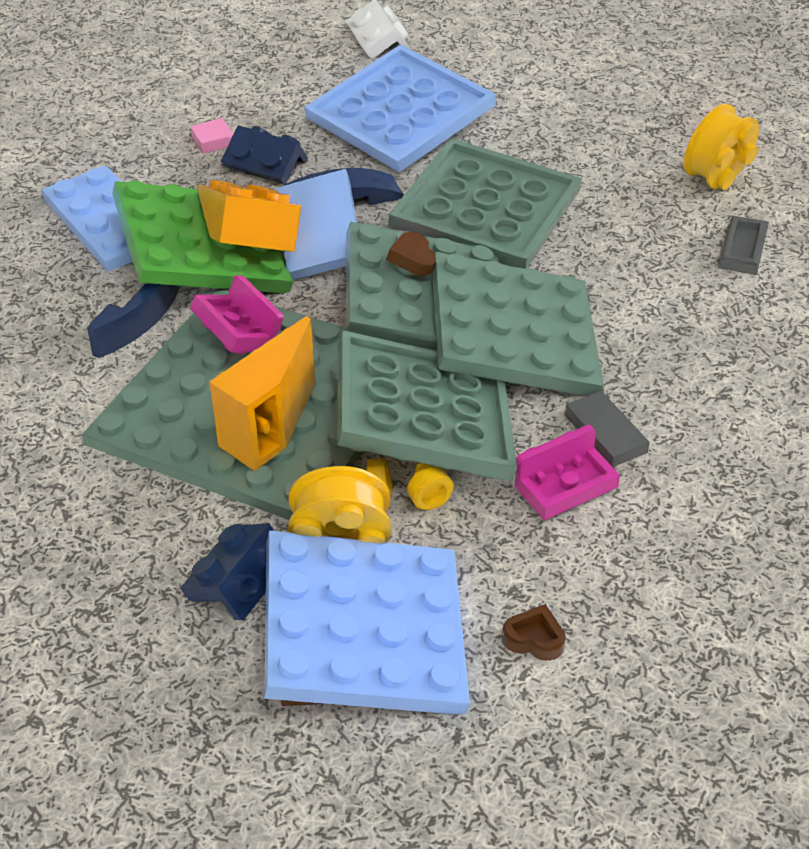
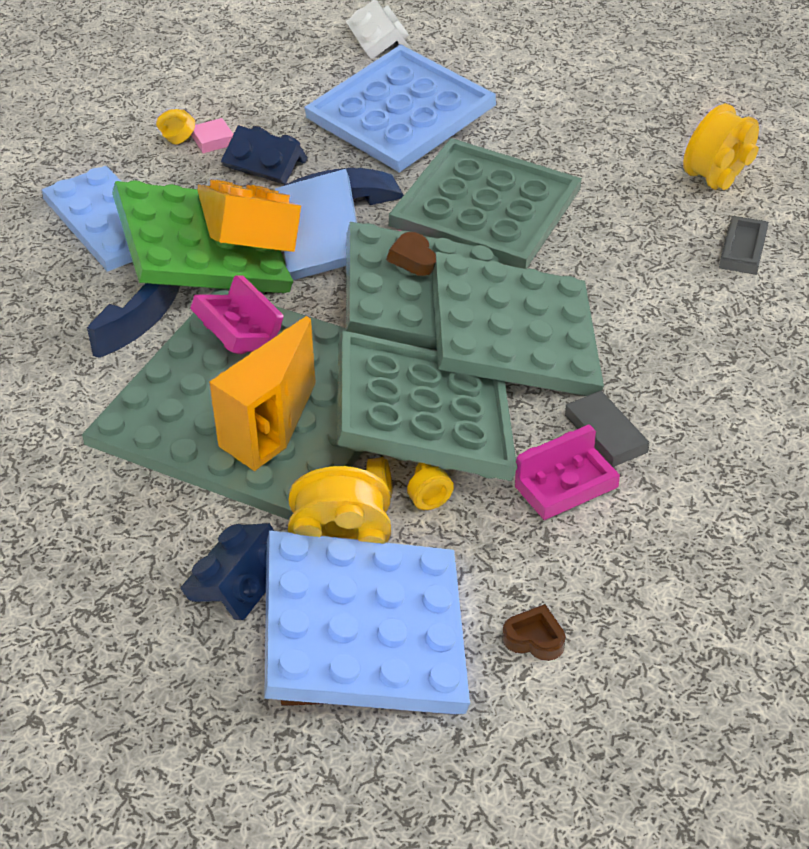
none -> yellow tile [156,109,195,145]

